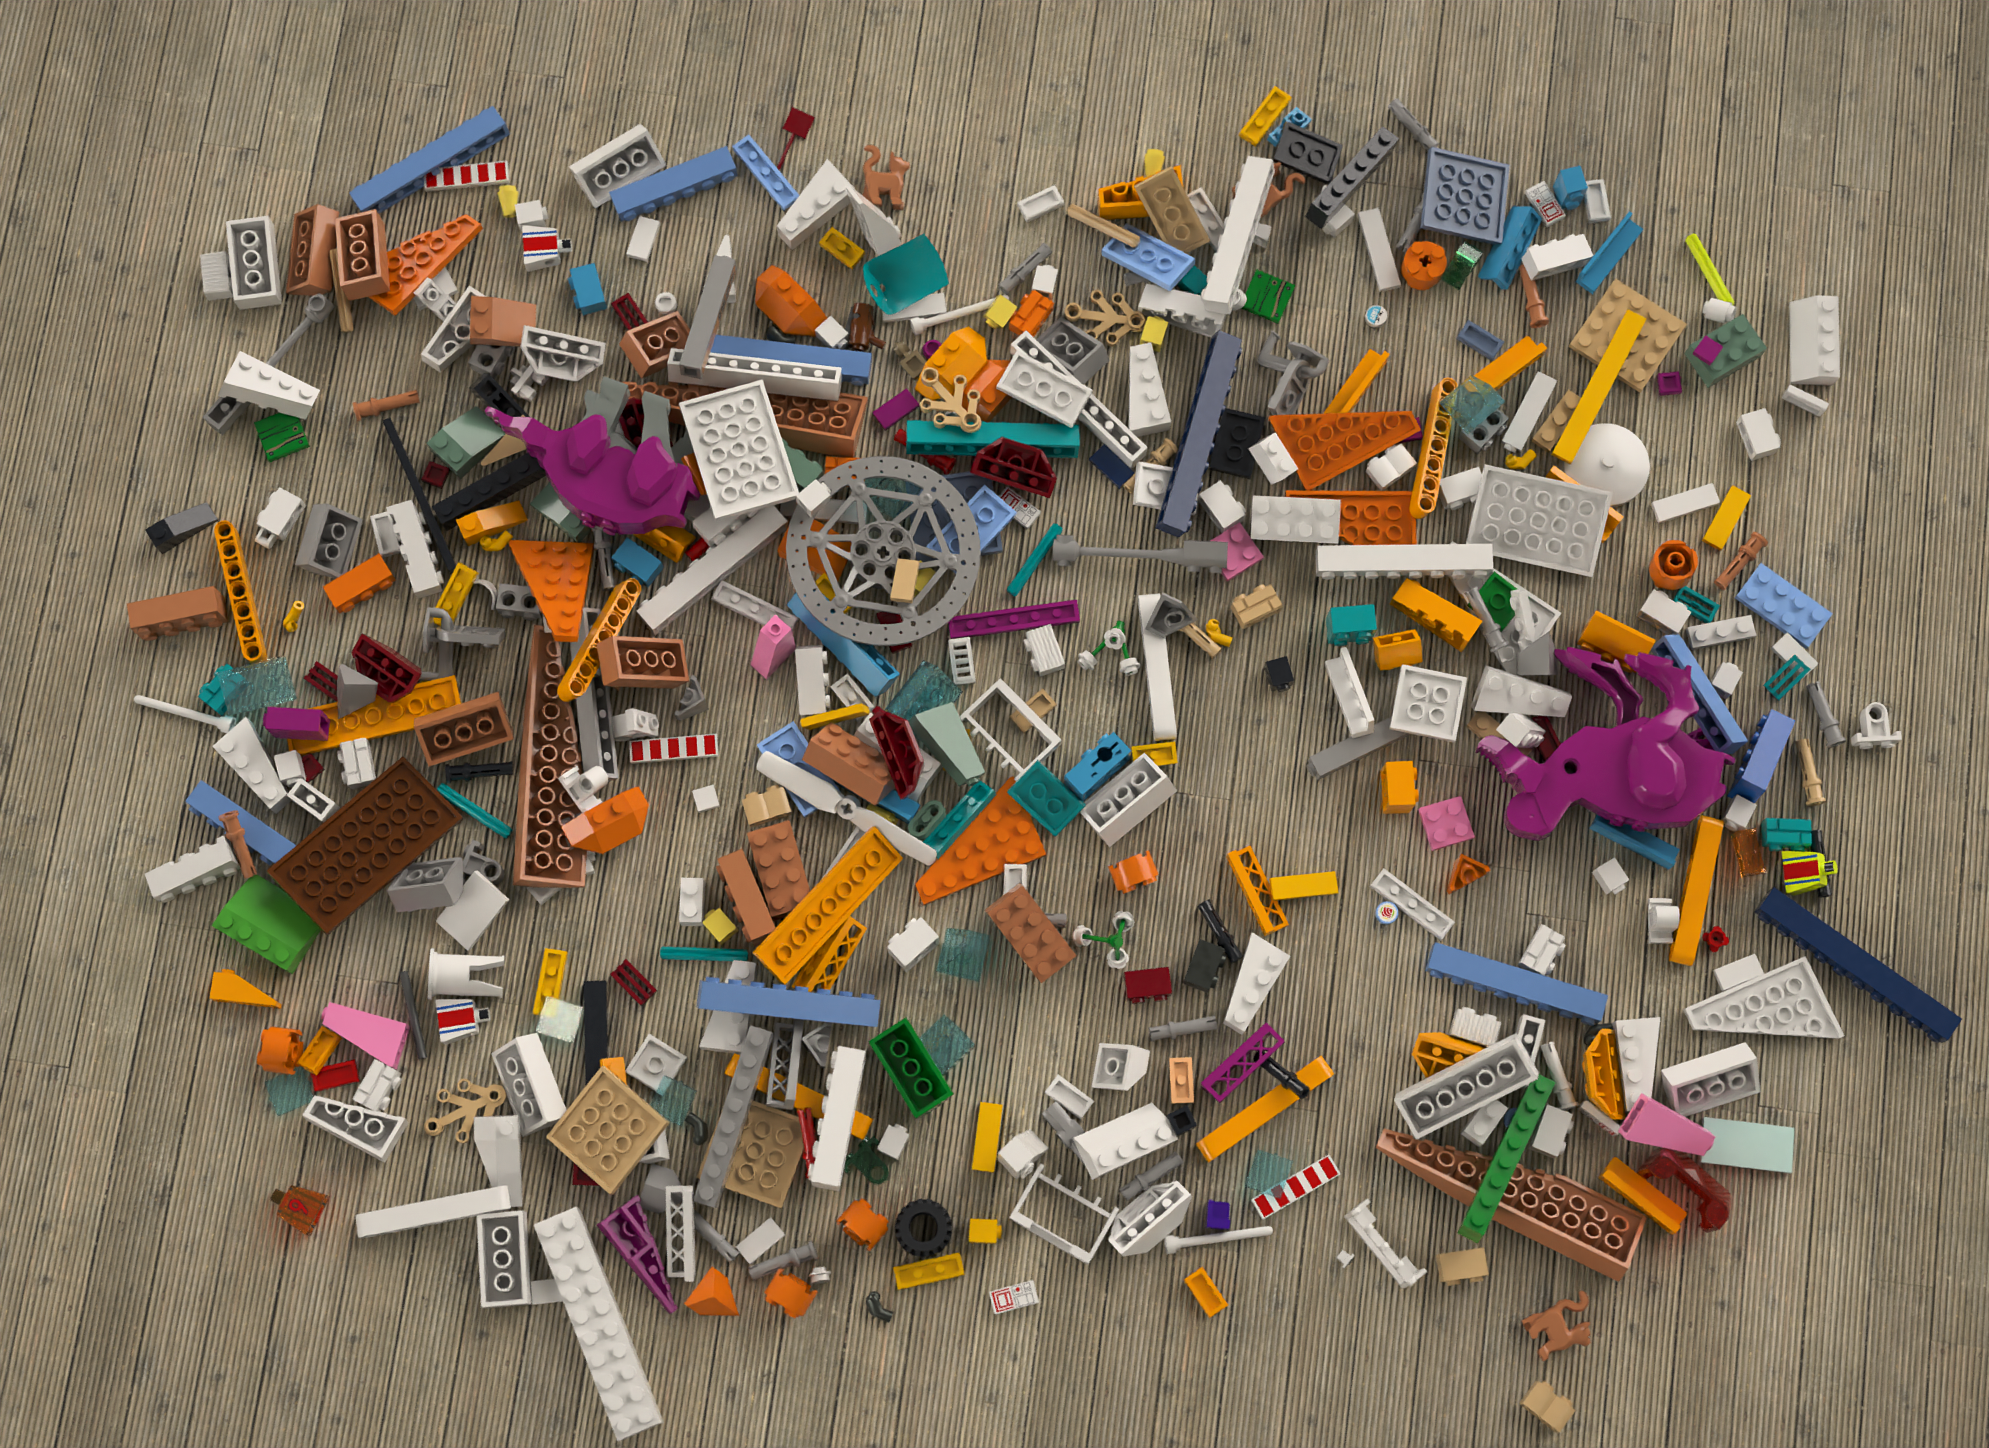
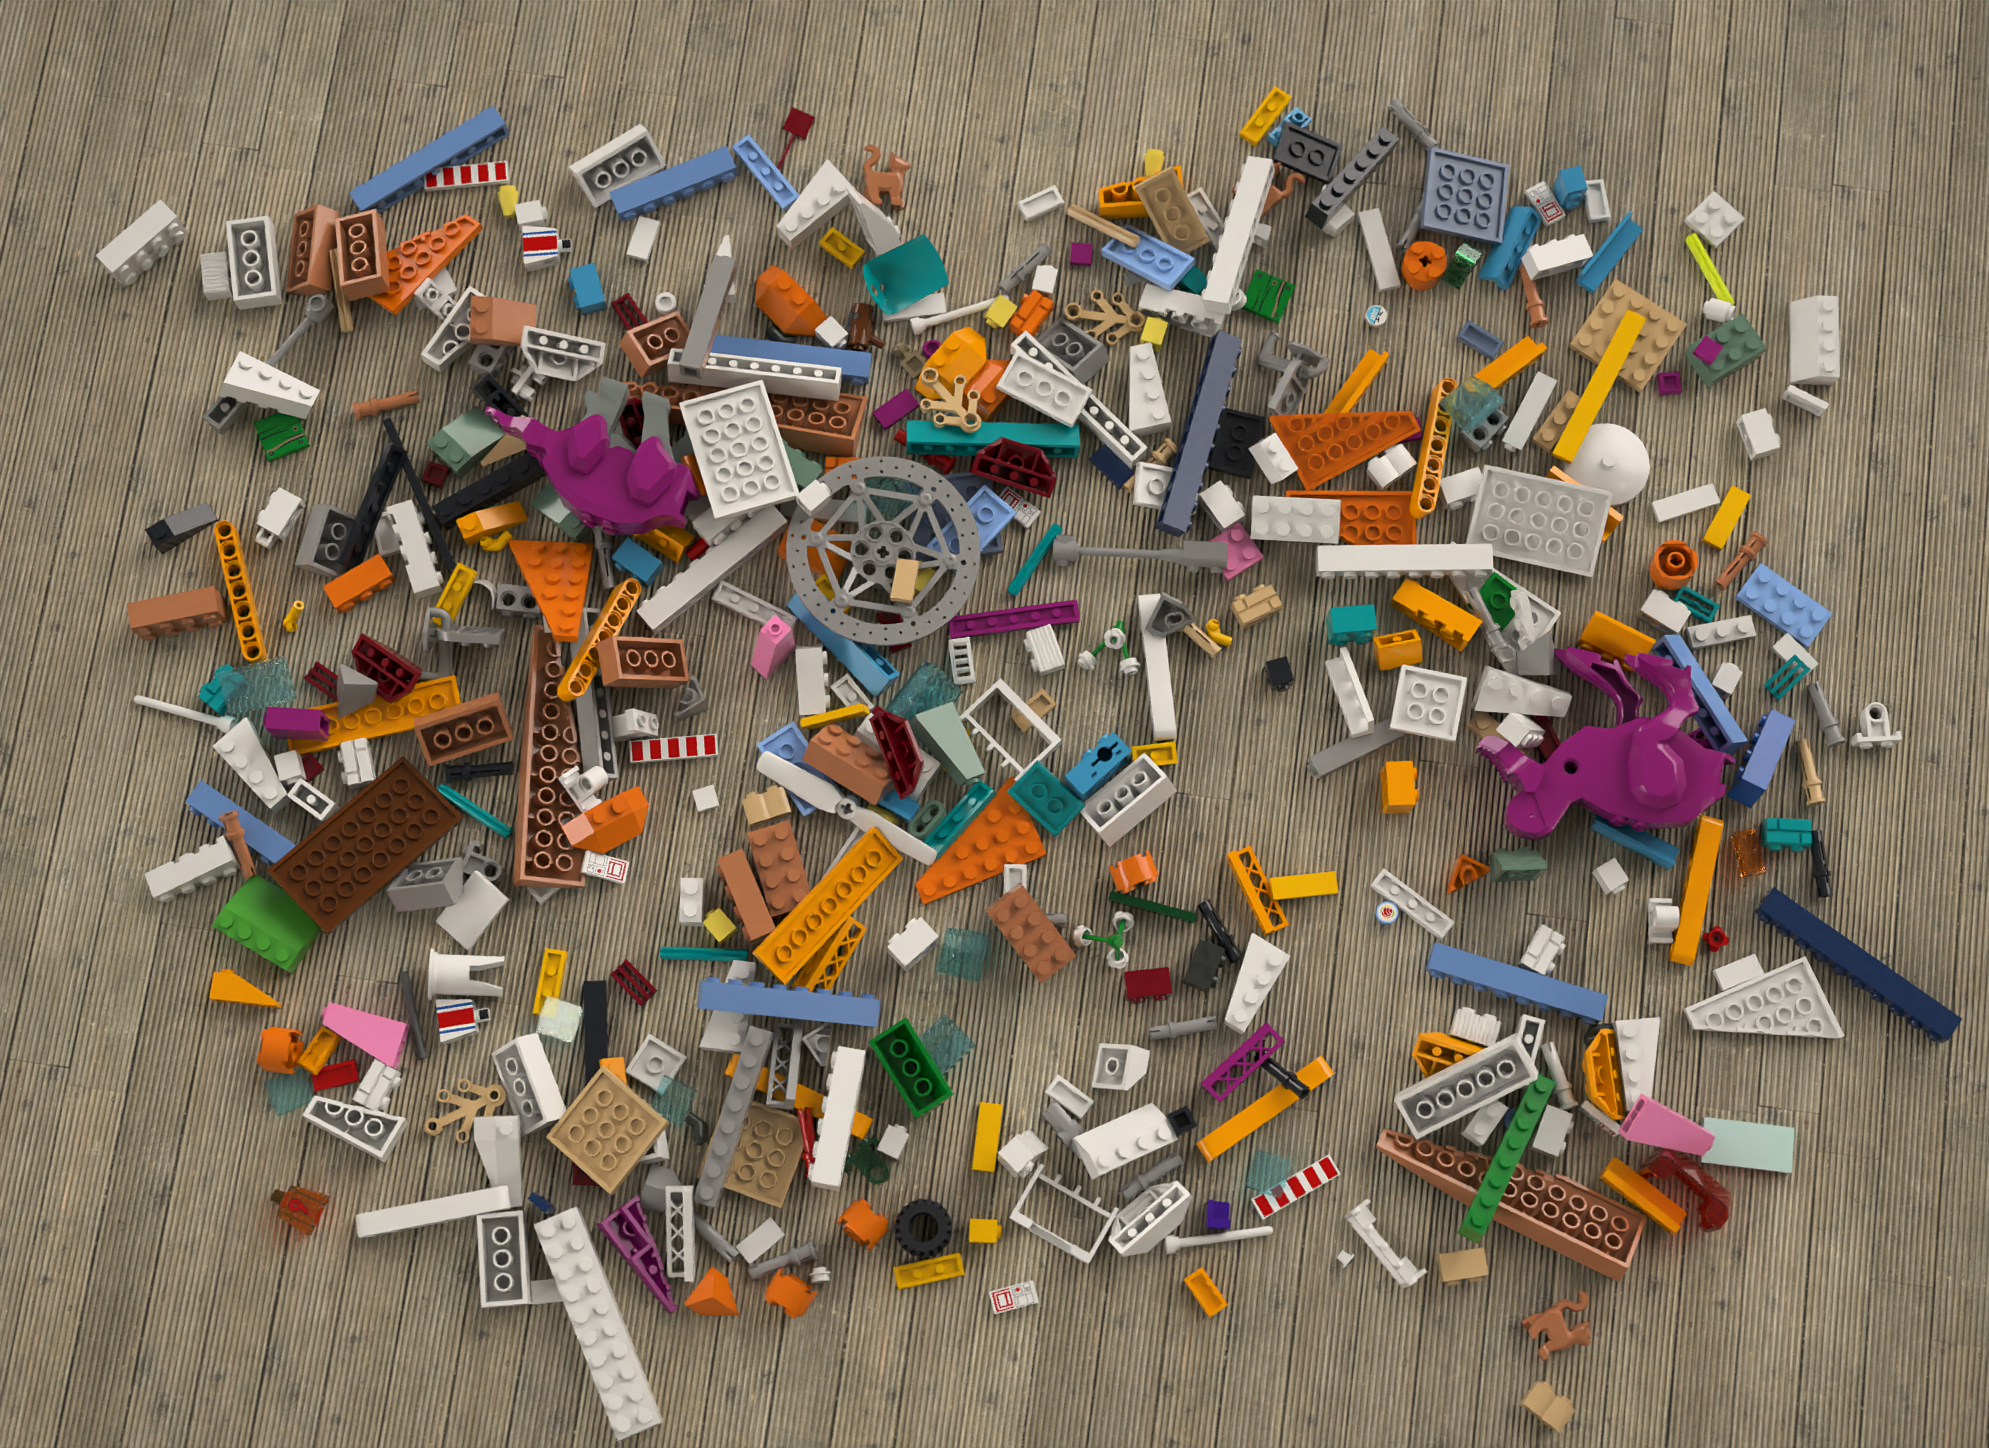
pearl dark grey arm [866,1291,893,1323] -> none
light nougat plate [1169,1057,1194,1104] -> none
bright pink plate [1418,796,1475,851] -> none
yellow arm [1505,449,1537,470] -> none
white slope [1661,1042,1760,1117] -> none
white brick [1721,795,1757,832] -> none
torso [1782,851,1838,896] -> none
none -> white brick [96,199,188,288]
none -> black plate [338,442,407,569]
none -> dark blue tile [527,1192,556,1216]
none -> white tile [580,850,629,884]
none -> magenta tile [1070,242,1092,266]
none -> dark green tile [1108,891,1197,924]
none -> sand green slope [1489,847,1547,882]
none -> white plate [1684,191,1745,249]

